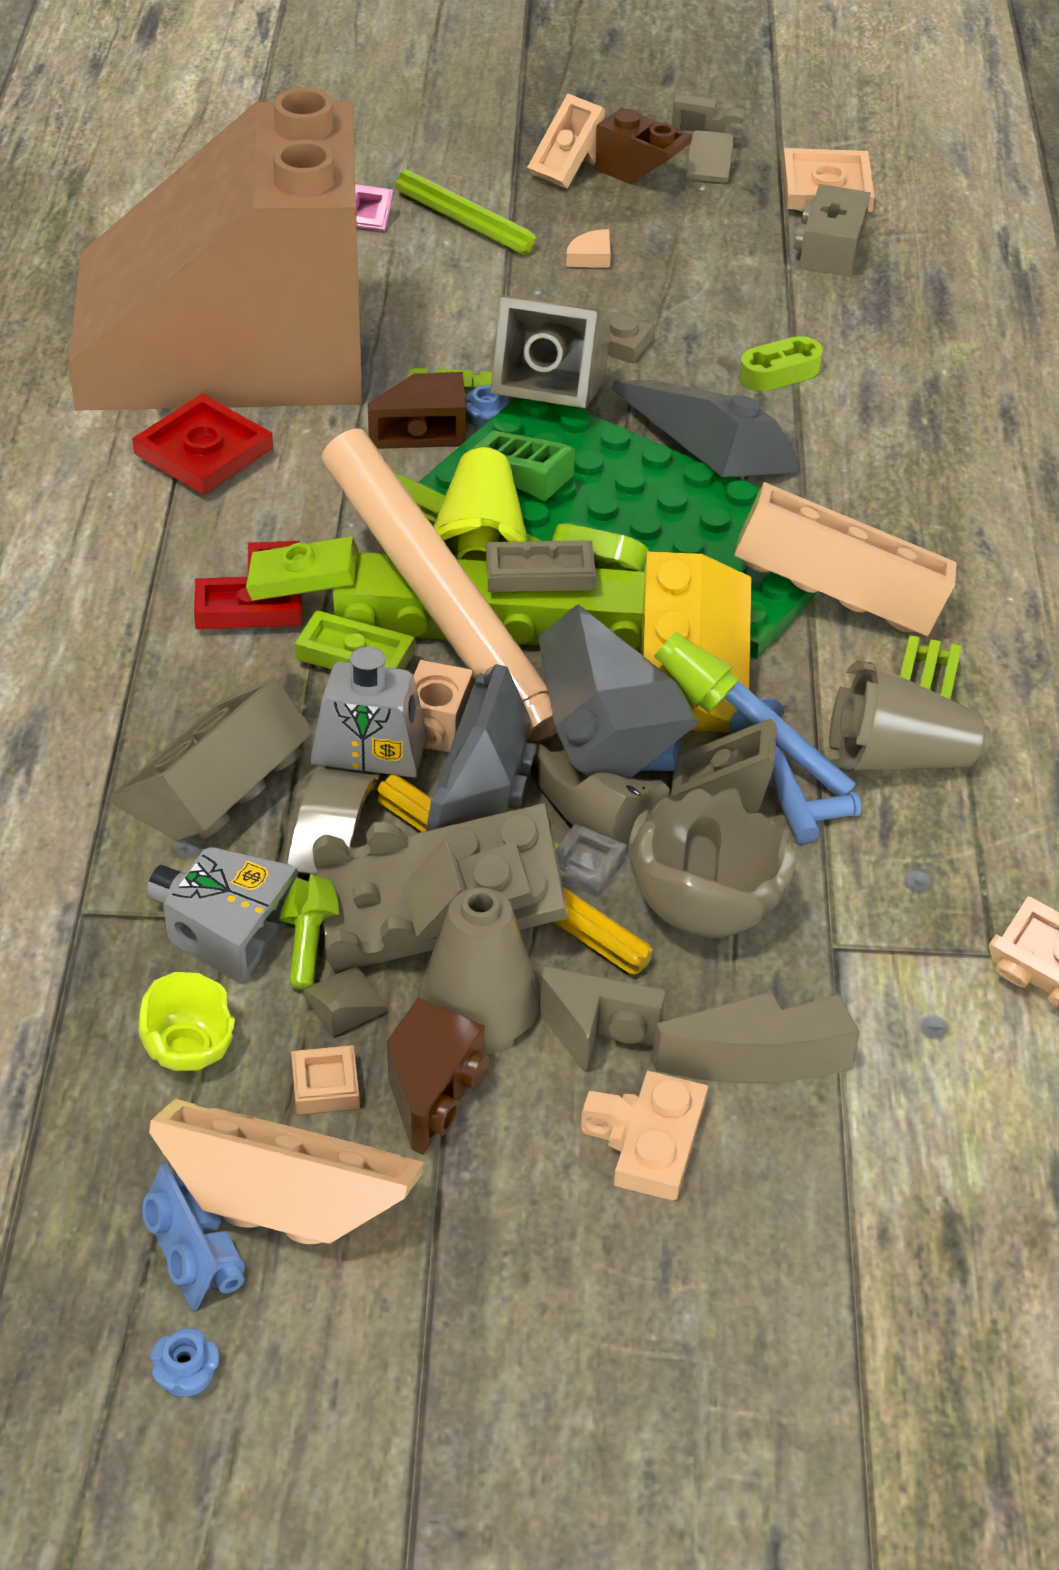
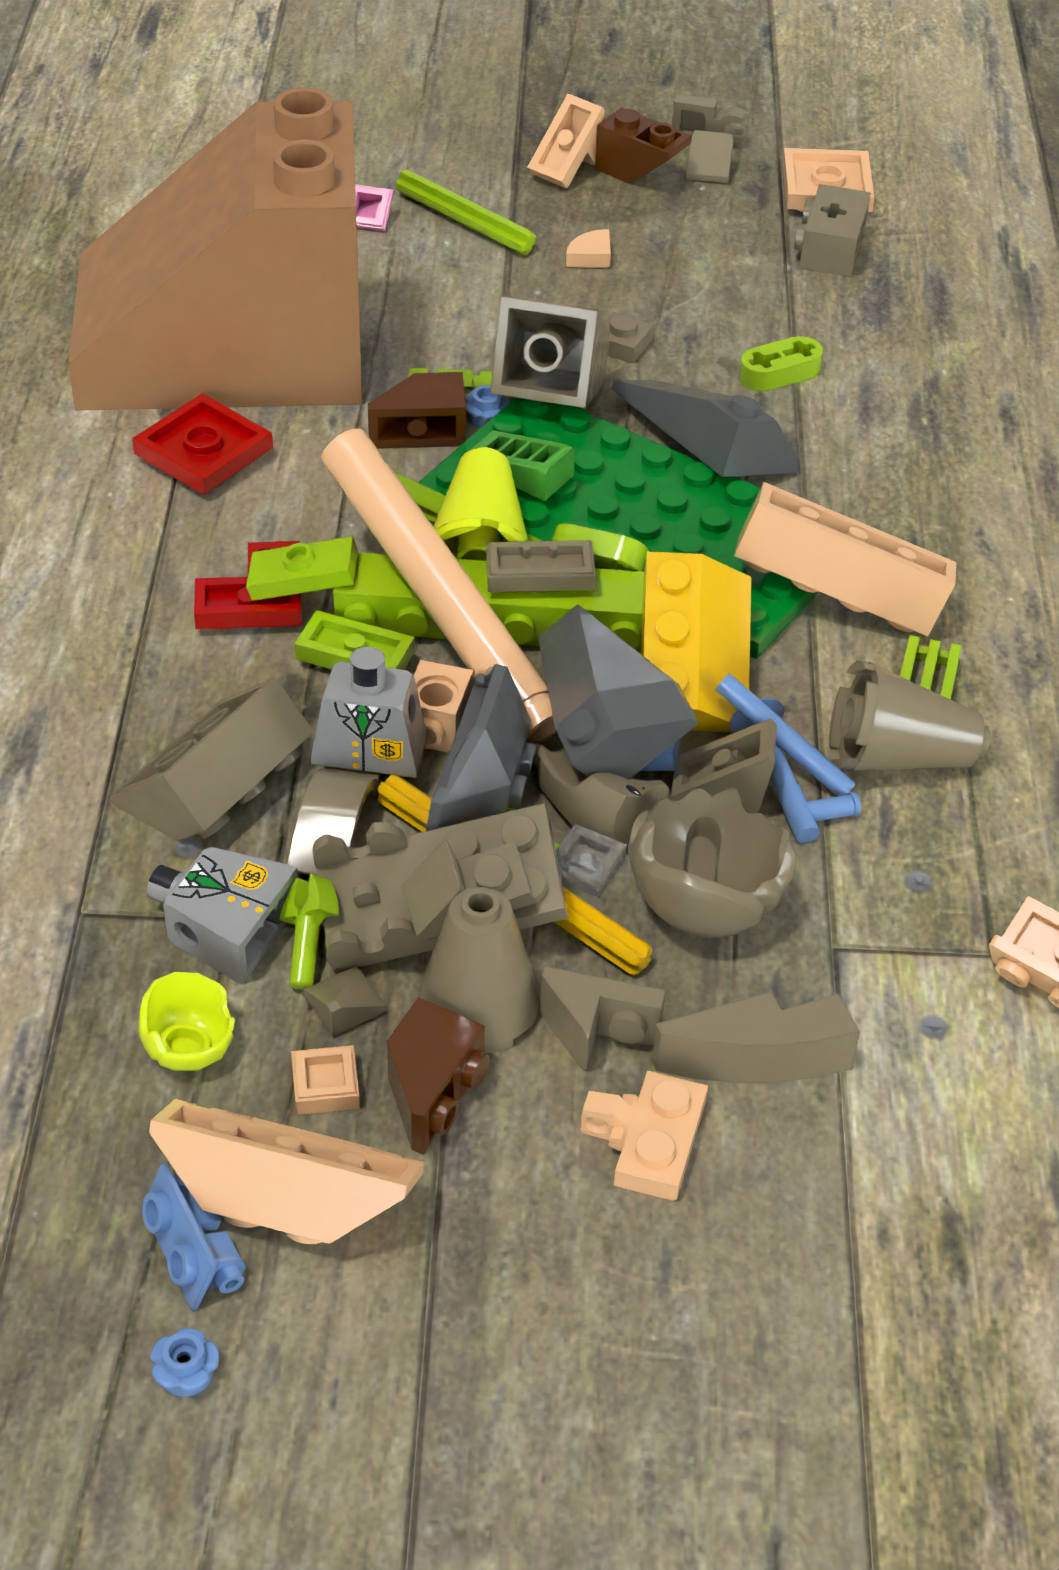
lime cone [654,631,739,713] -> none

